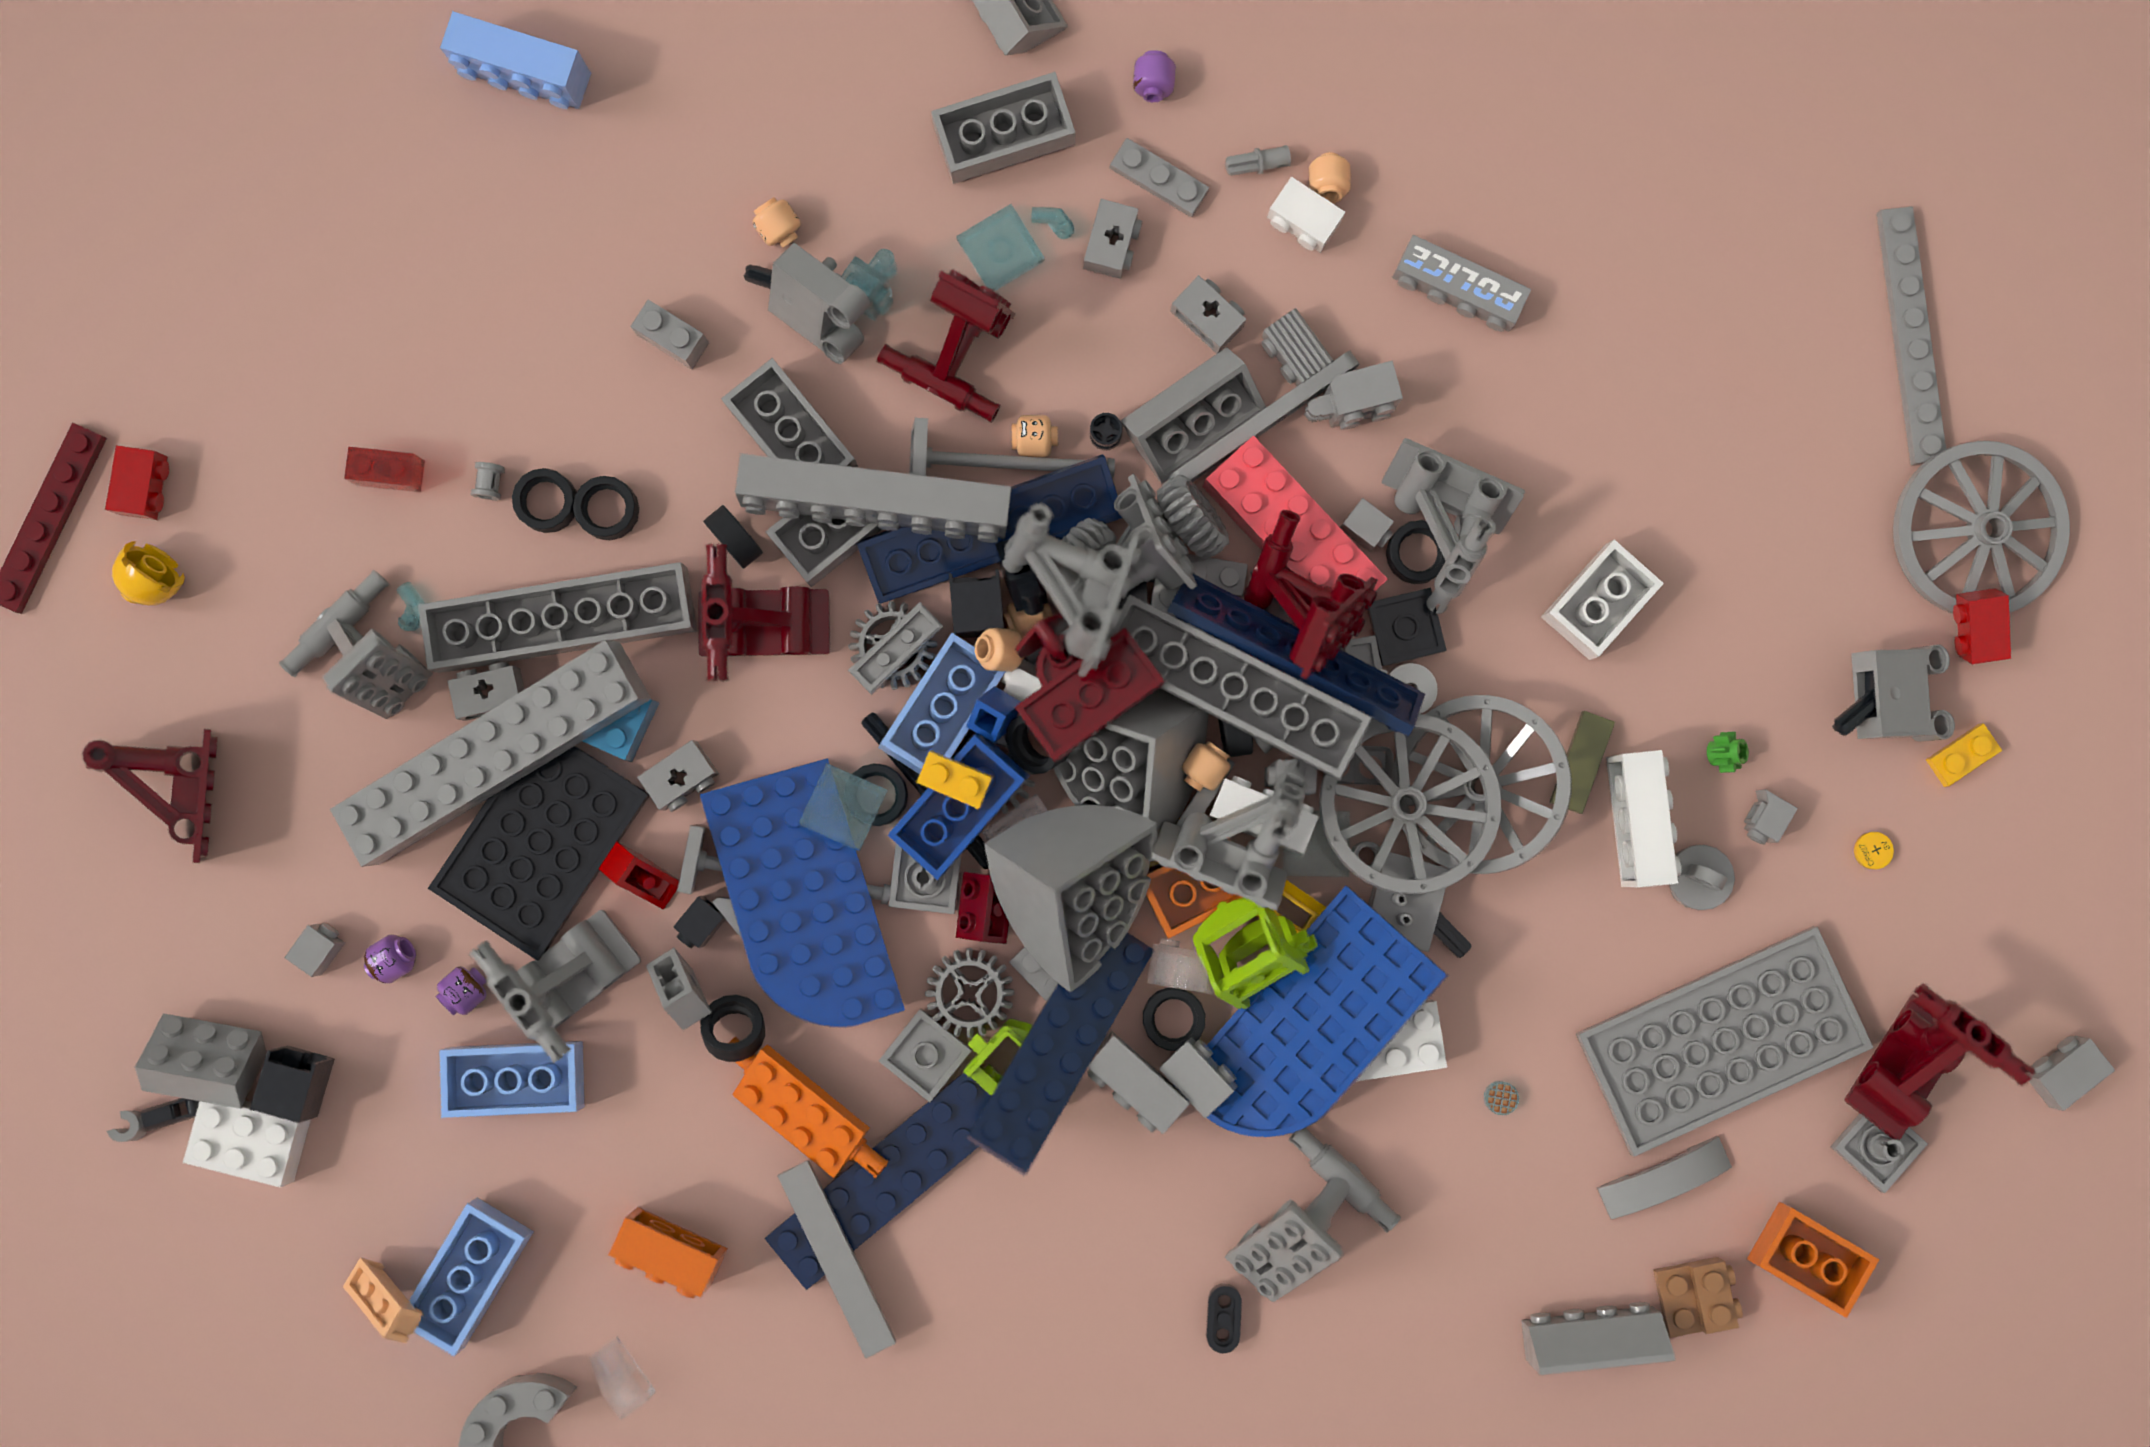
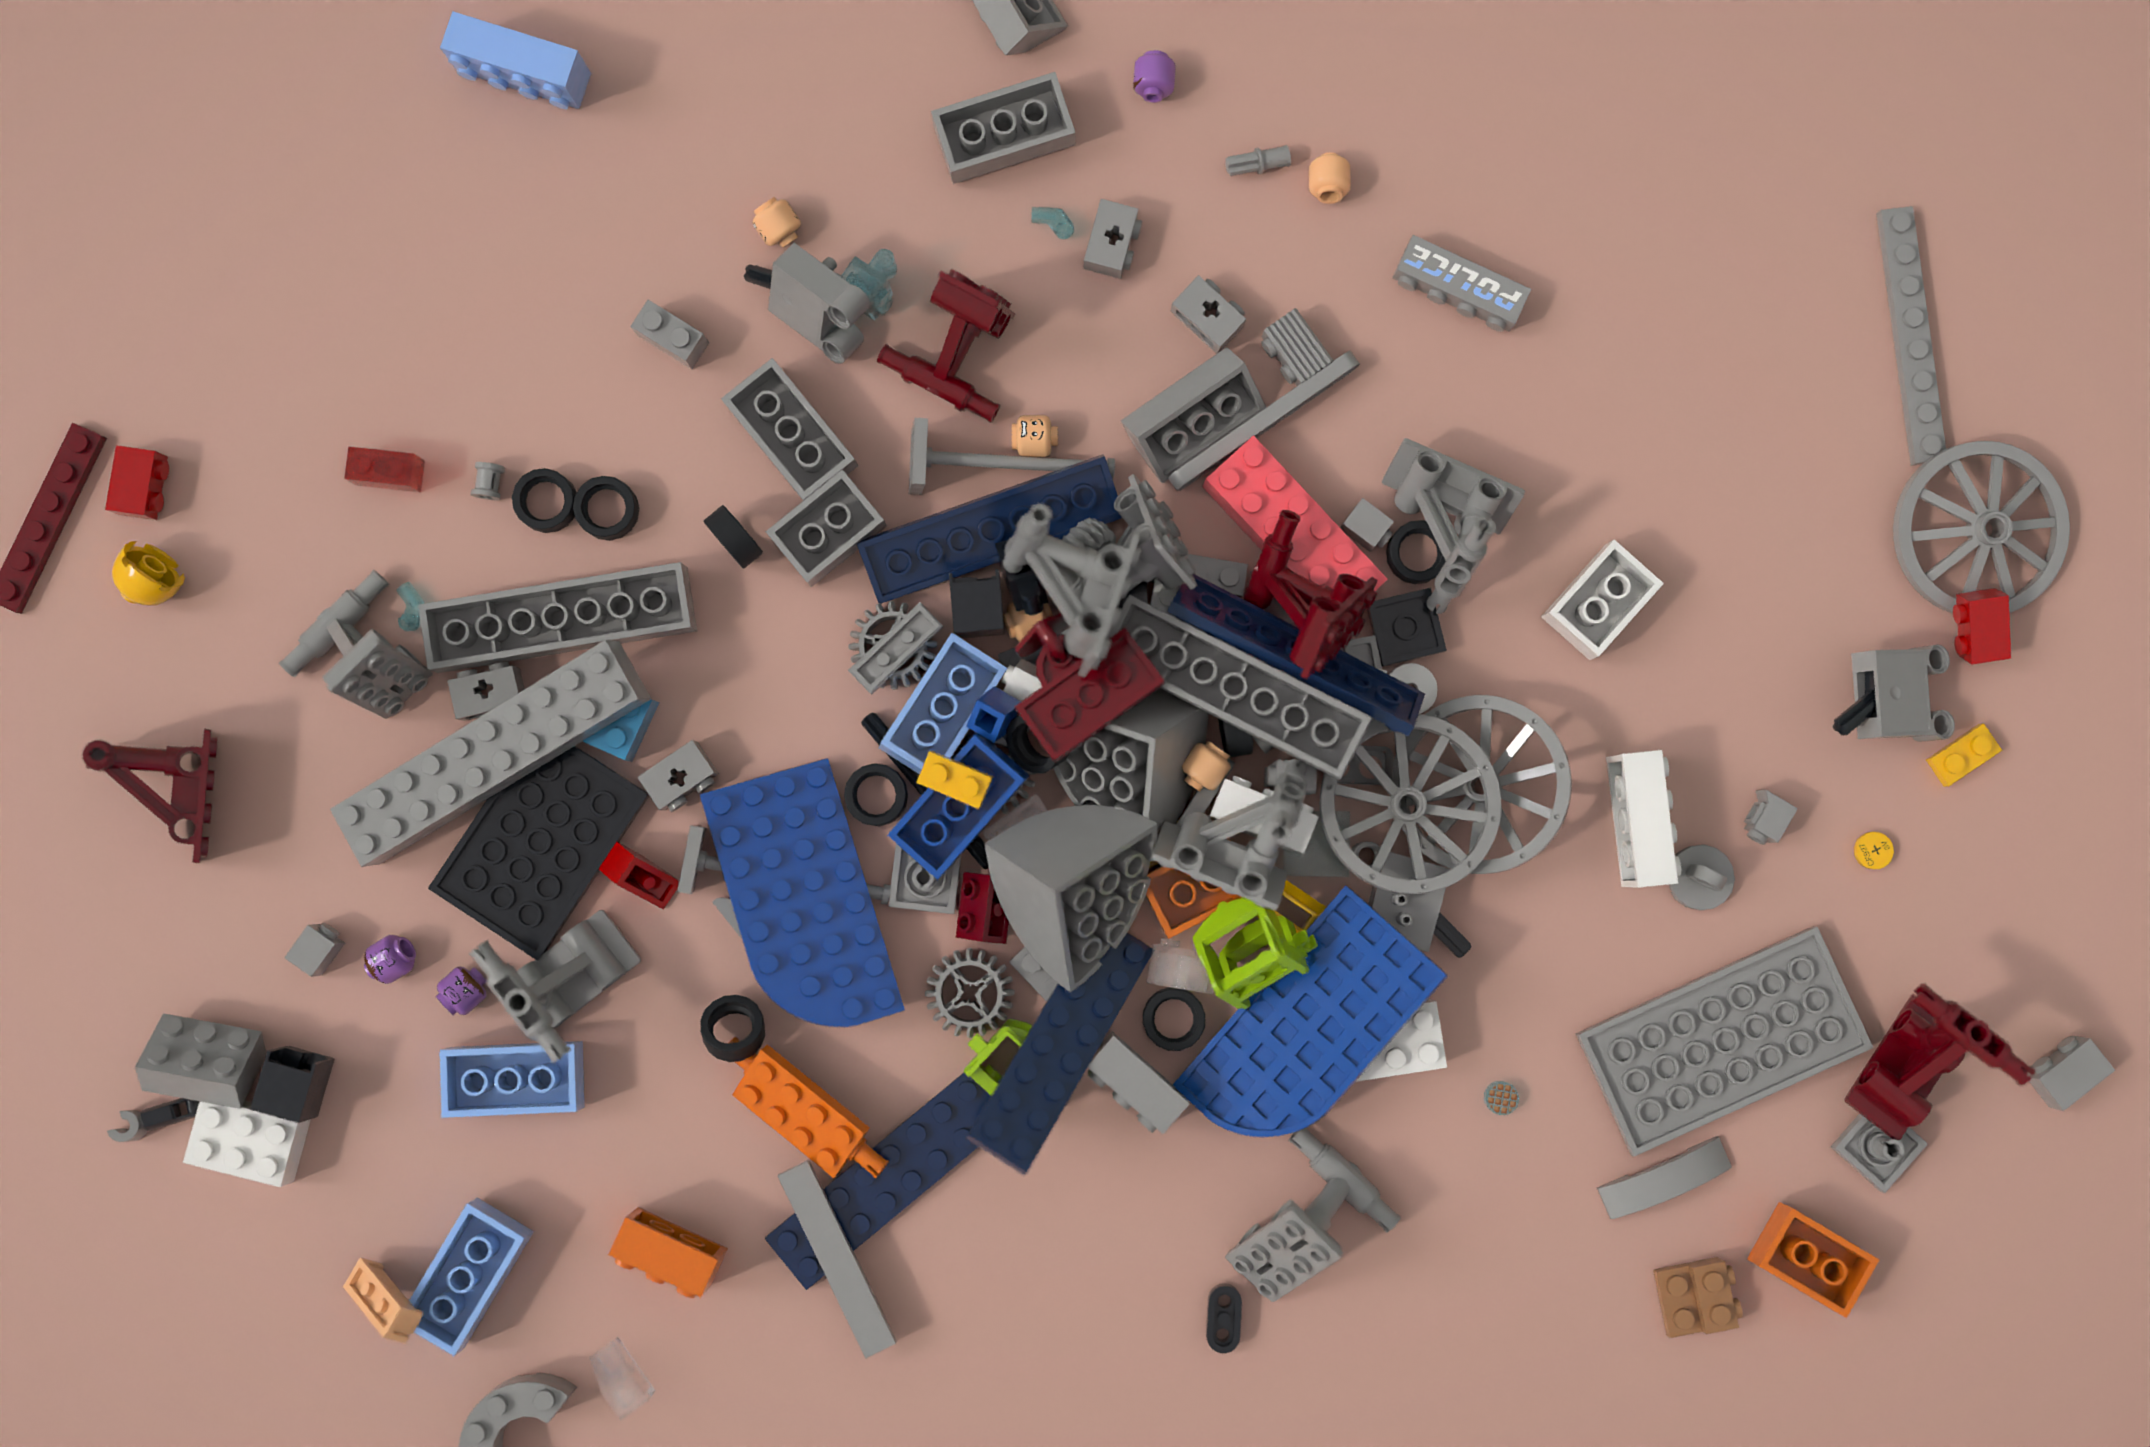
light grey brick [646,948,712,1030] -> none
black brick [673,896,726,948] -> none
dark red plate [698,544,830,682] -> none
light grey brick [735,453,1011,543] -> none
clear light blue tile [799,763,887,851] -> none
light grey plate [879,1008,972,1102] -> none
clear light blue tile [956,204,1045,291] -> none
light nougat head [975,628,1024,672] -> none
black wheel [1090,413,1122,451] -> none
light grey plate [1110,138,1209,218] -> none
light grey gear [1157,475,1229,559] -> none
light grey brick [1159,1037,1238,1118] -> none
white brick [1267,176,1345,253] -> none
light grey hinge [1304,360,1403,430] -> none
light grey slope [1521,1302,1675,1375] -> none
olive tile [1549,711,1615,814] -> none
bright green gear [1707,732,1749,773] -> none

